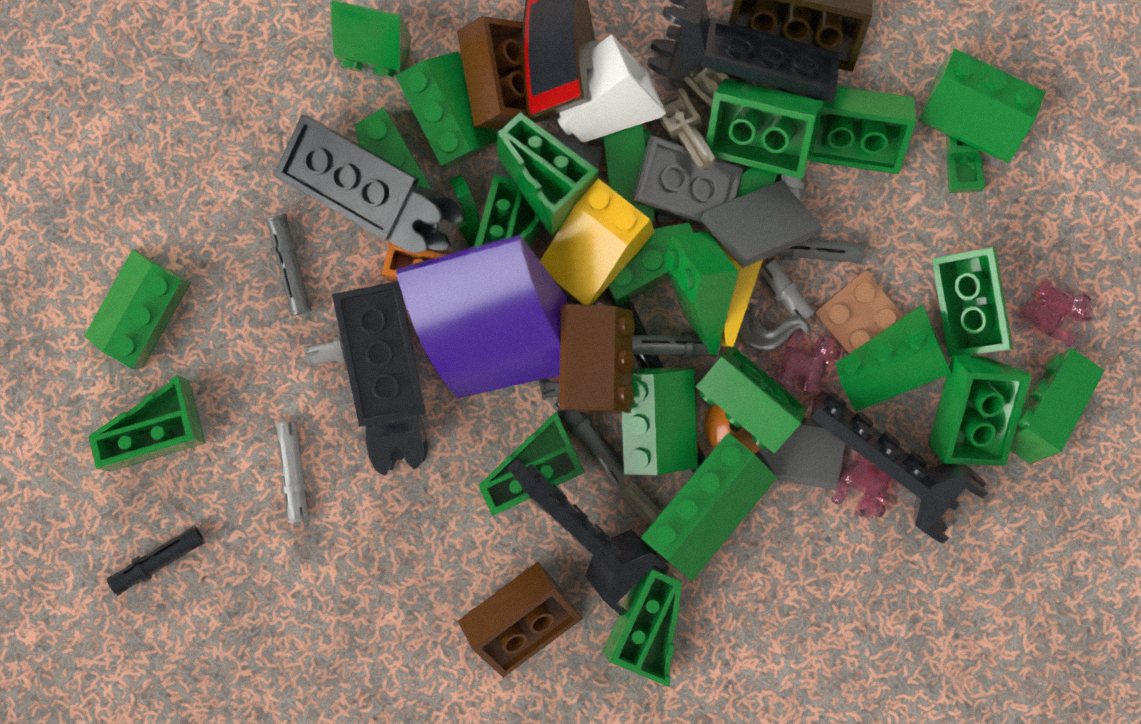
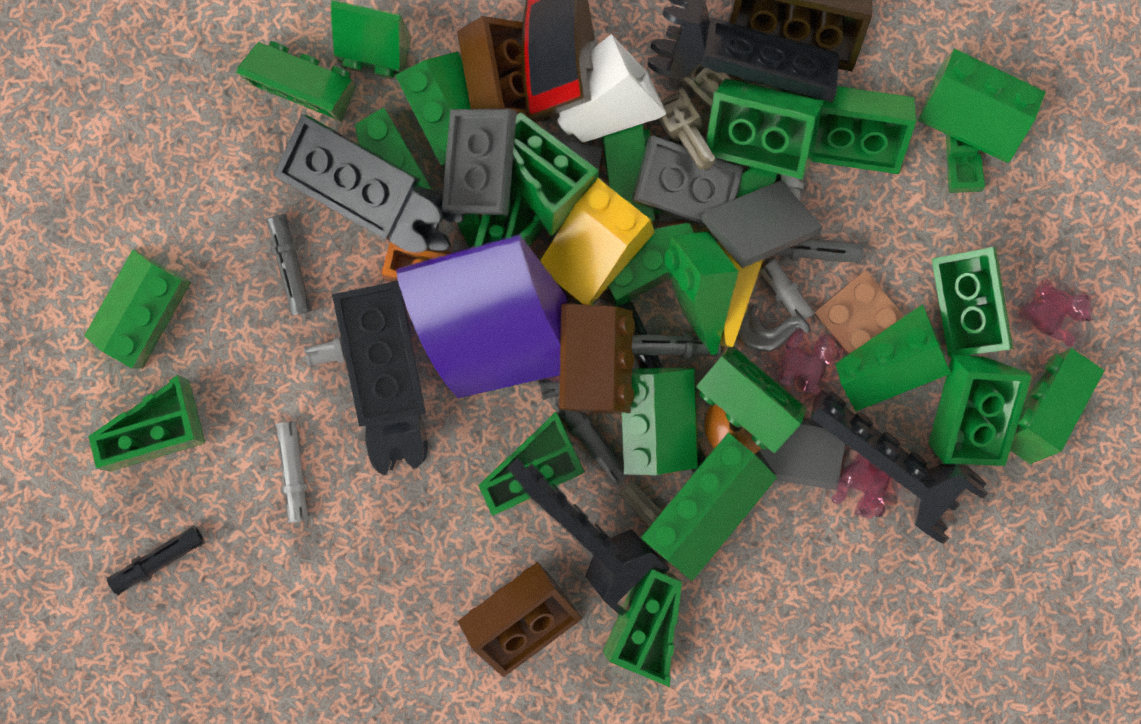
none -> green slope [236,41,356,122]
none -> dark grey tile [441,109,517,215]

